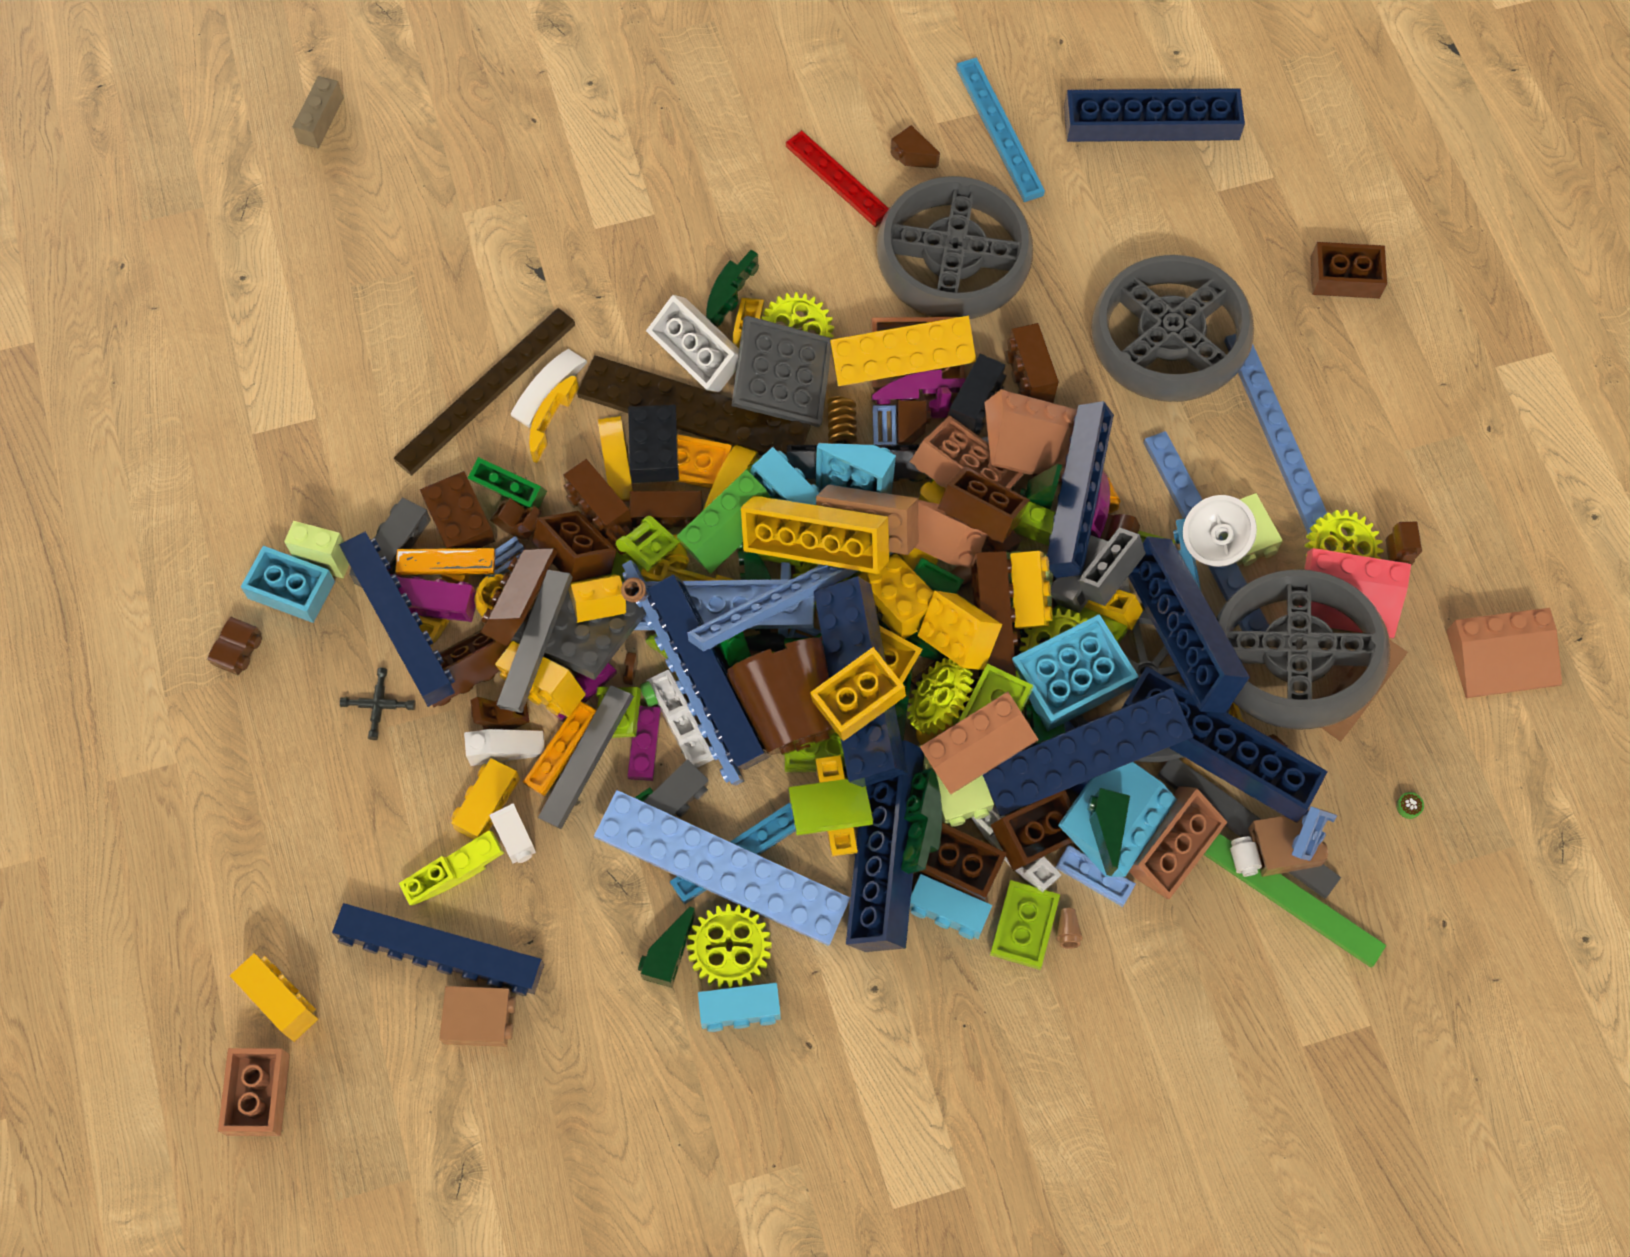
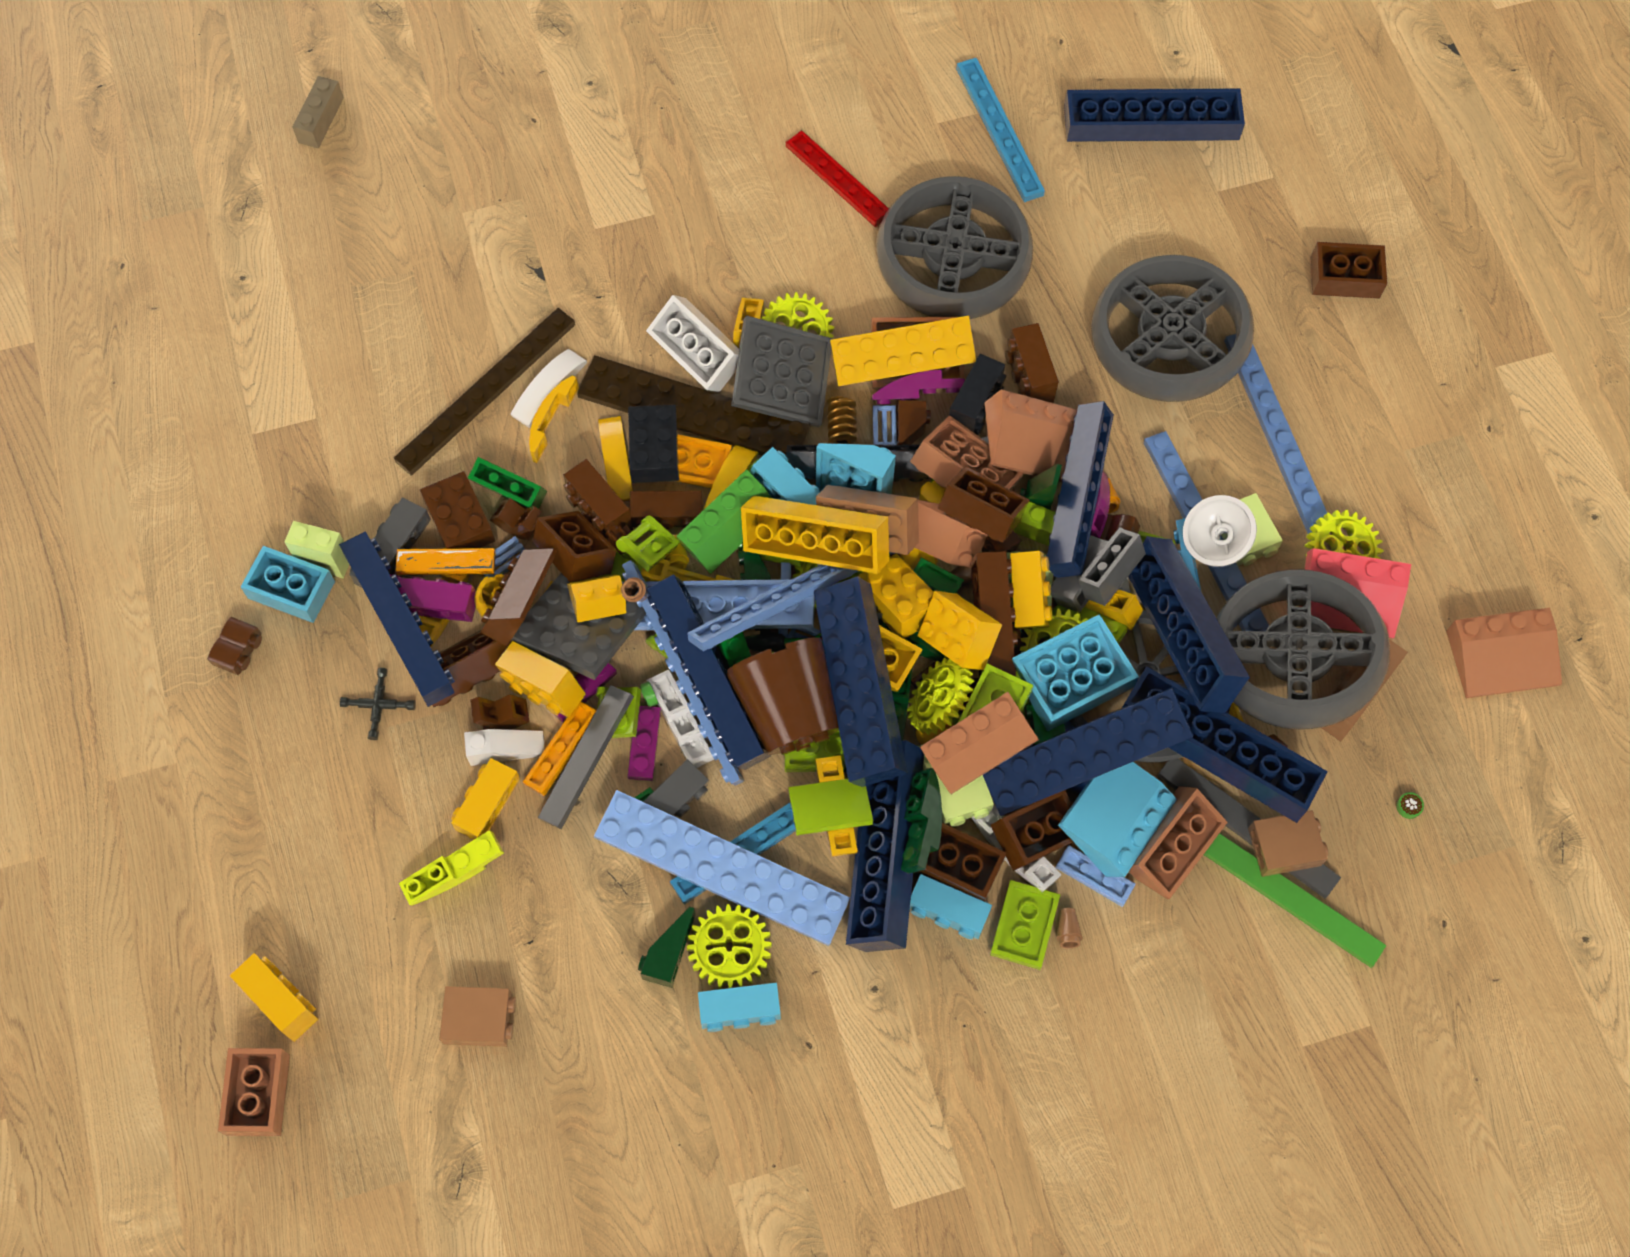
dark blue brick [332,903,545,996] -> none
white slope [489,804,536,864] -> none
tile [497,570,573,713] -> none
reddish brown tile [623,652,638,685] -> none
dark green slope [706,250,759,327] -> none
yellow brick [810,647,906,741] -> none
reddish brown slope [890,125,940,168] -> none
magenta piece [929,387,952,418] -> none
dark green slope [1087,788,1130,876] -> none
white brick [1230,836,1262,877] -> none
medium blue wing [1292,806,1337,861] -> none
reddish brown brick [1385,521,1422,566] -> none

